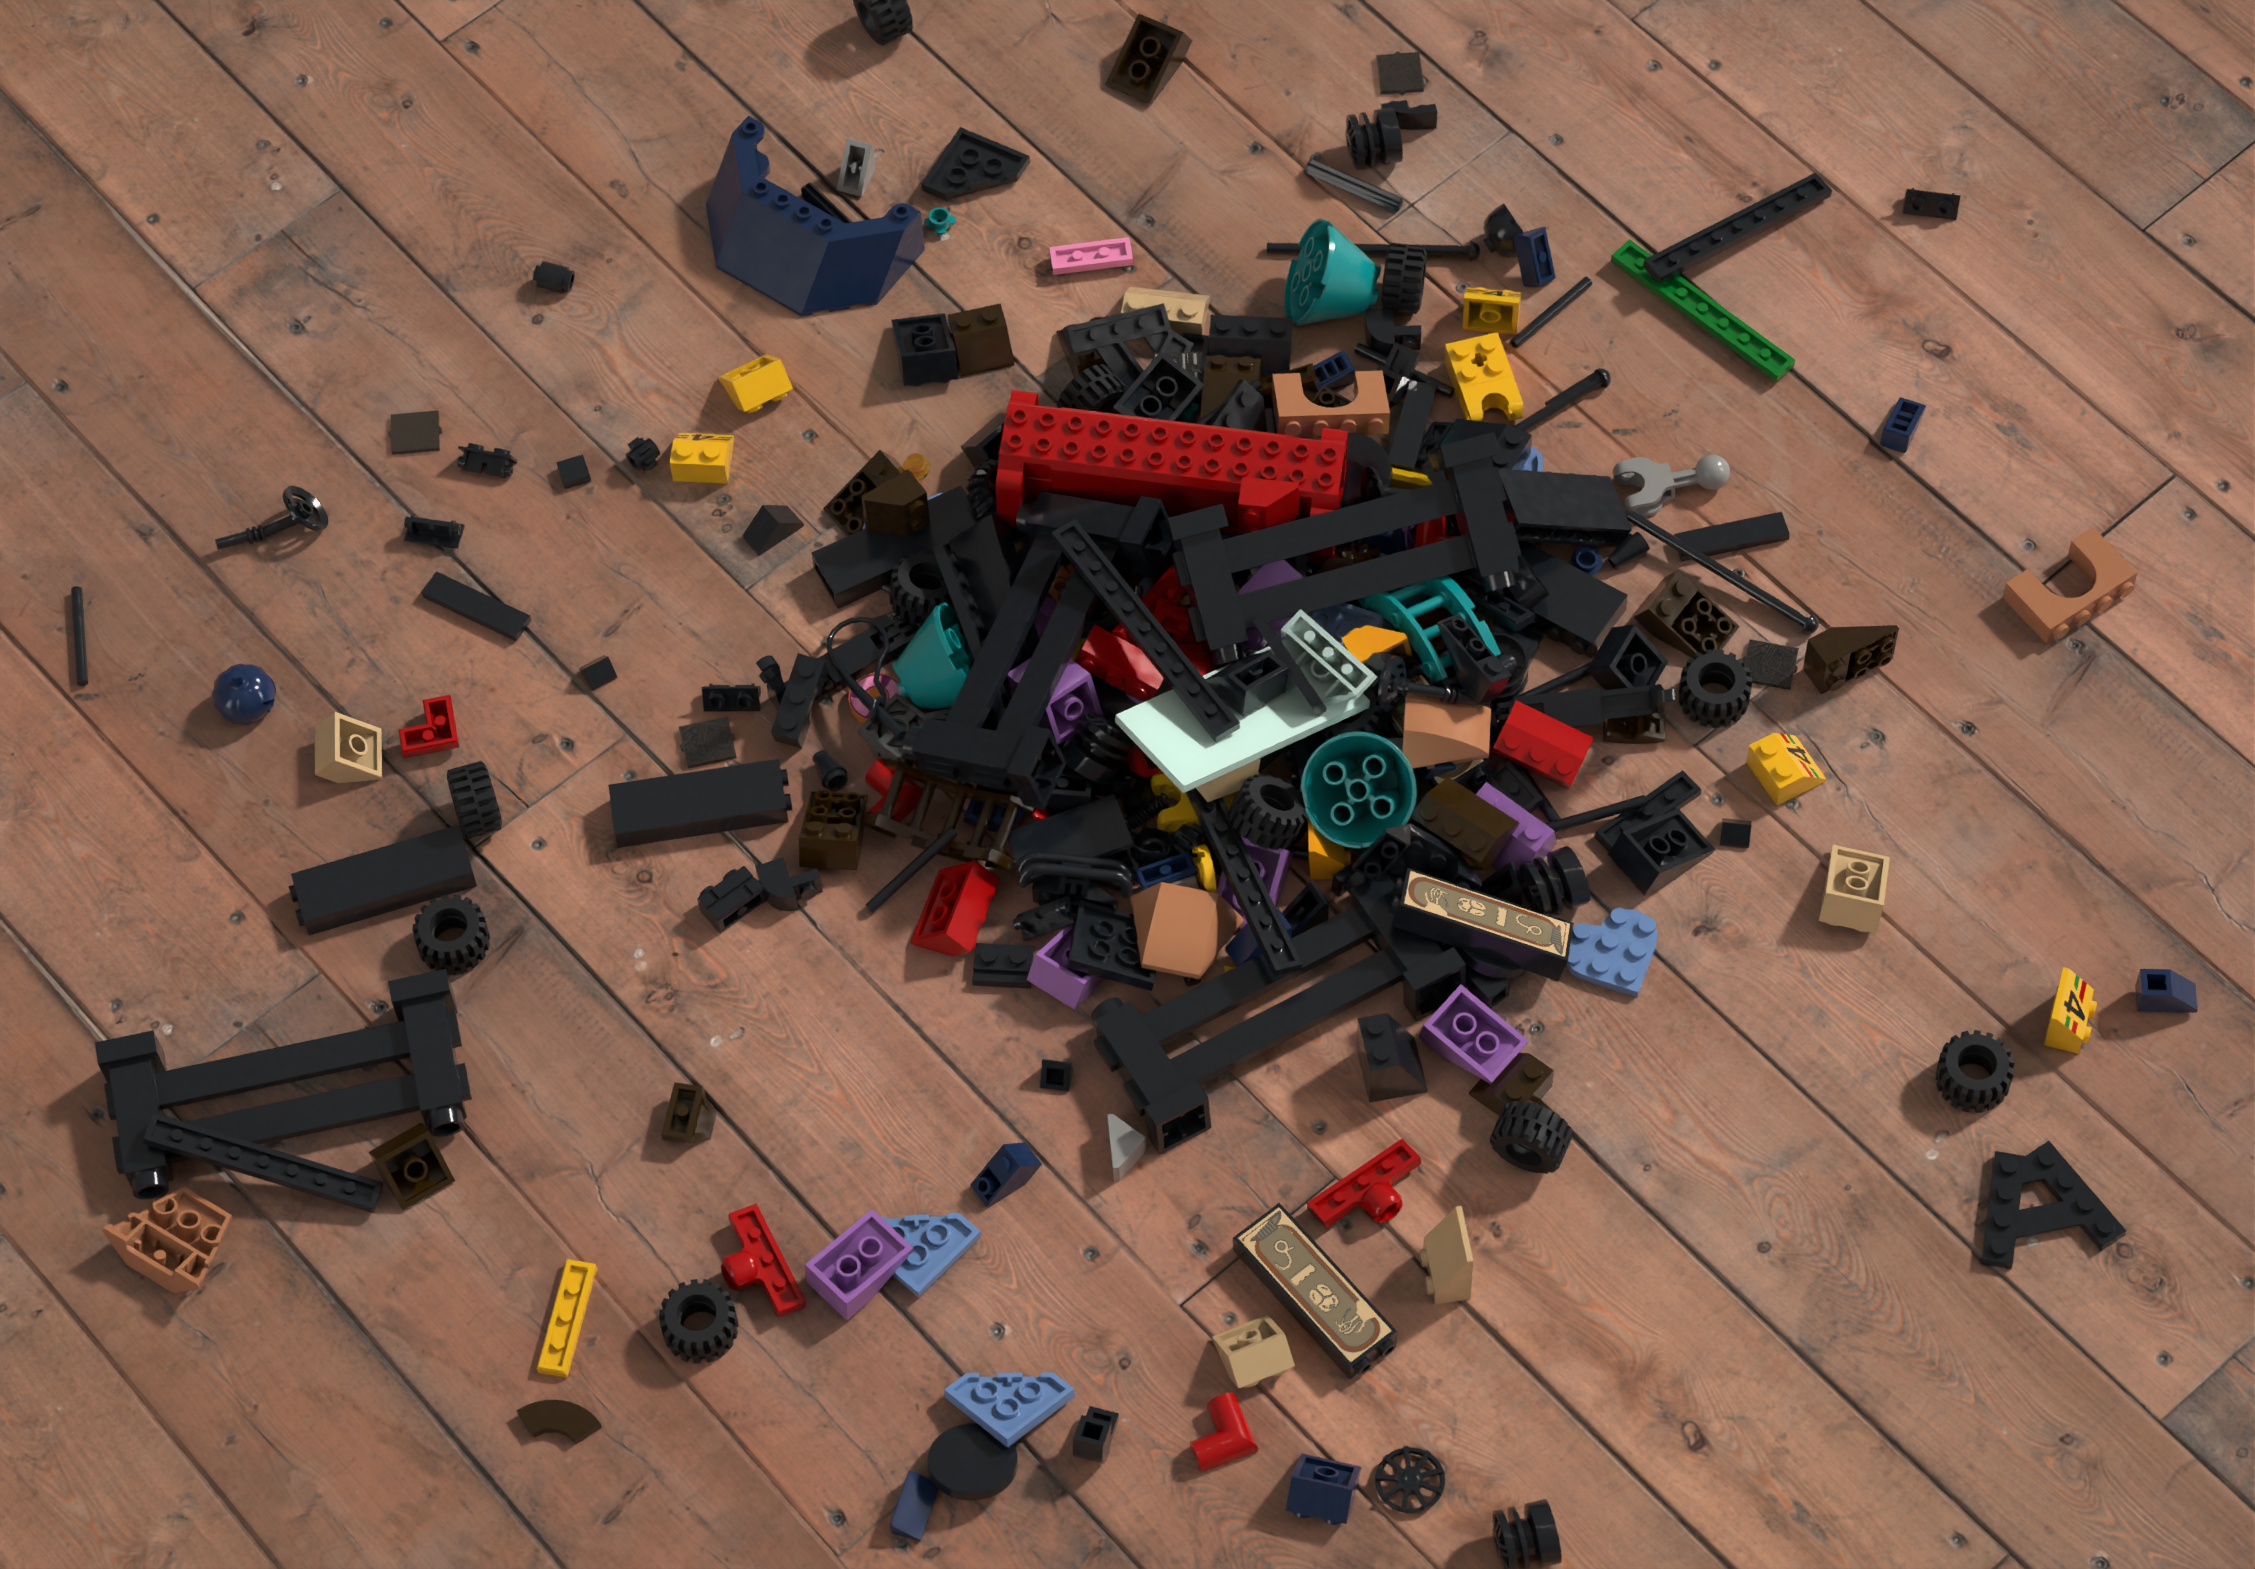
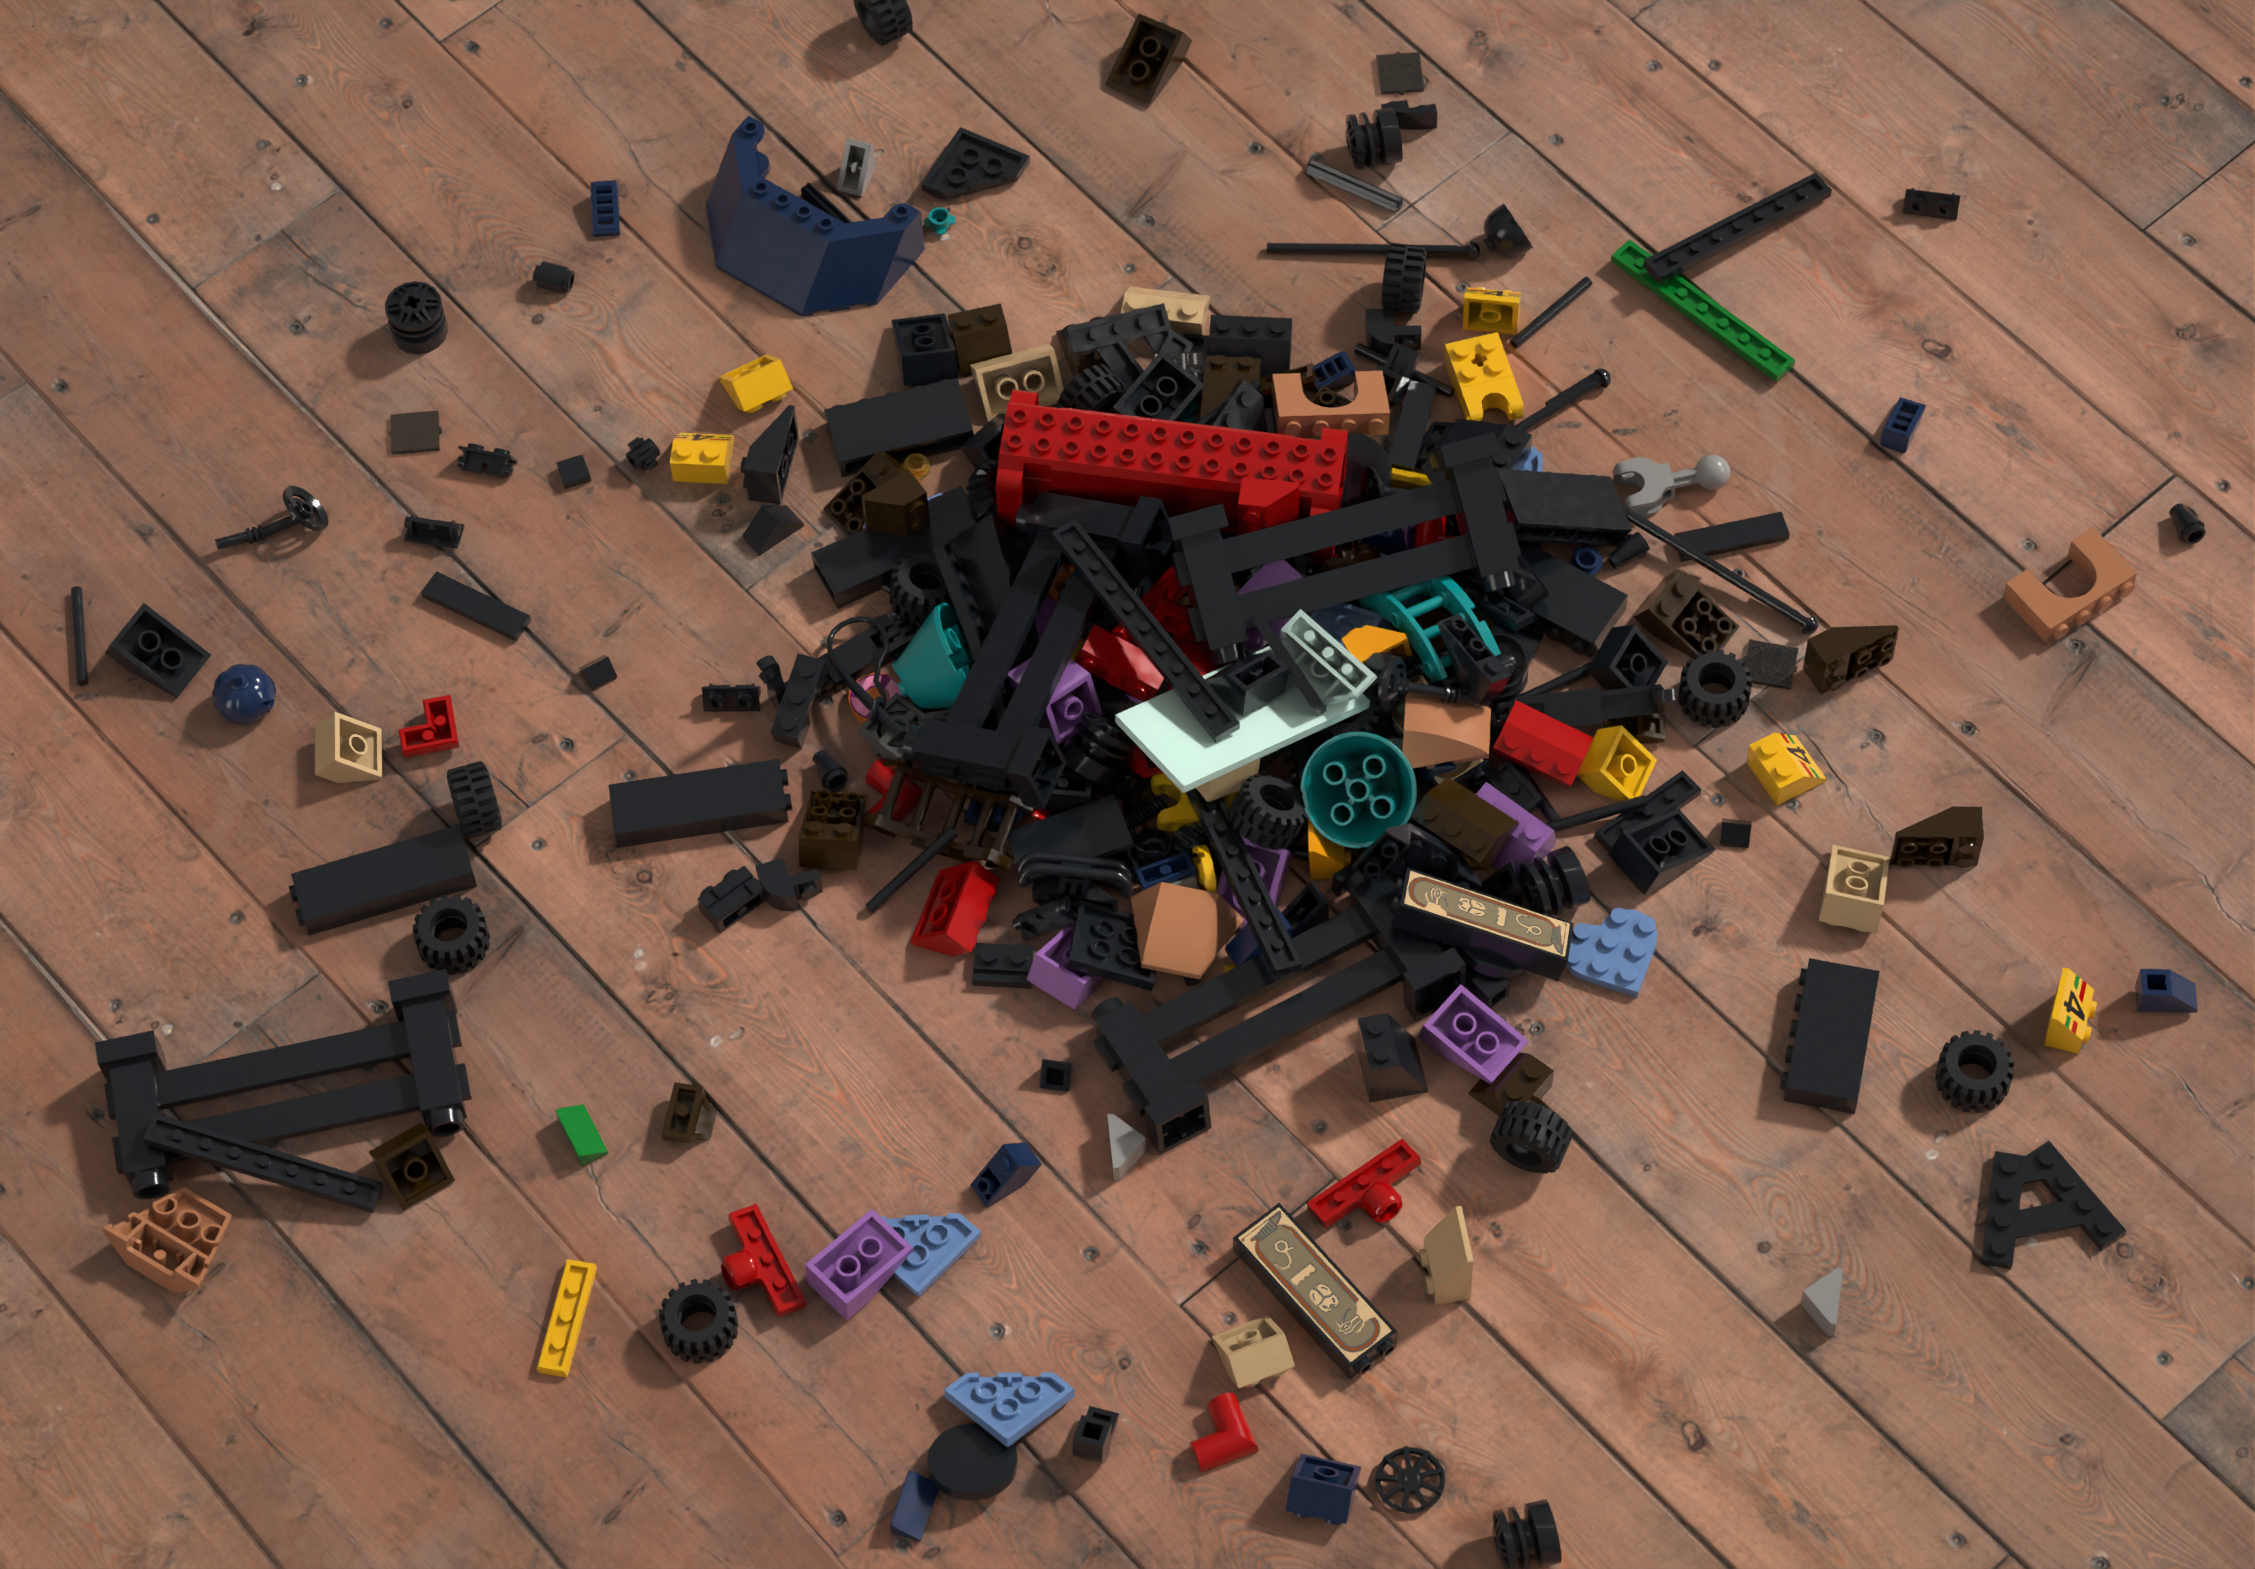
dark brown tile [516,1400,602,1444] -> none
clear smoke piece [679,716,737,769] -> none
bright pink plate [1049,237,1133,275] -> none
teal cone [1284,219,1381,326] -> none
dark blue slope [1514,227,1556,287] -> none
none -> black slope [105,603,212,698]
none -> black wheel [385,281,448,354]
none -> green slope [555,1104,609,1166]
none -> dark blue slope [590,180,620,237]
none -> black slope [741,405,799,505]
none -> black brick [824,378,974,477]
none -> tan slope [970,344,1064,422]
none -> yellow slope [1577,725,1657,802]
none -> black brick [1780,958,1880,1114]
none -> light grey slope [1800,1268,1843,1337]
none -> dark brown slope [1889,806,1984,868]
none -> black cone [2169,504,2206,545]

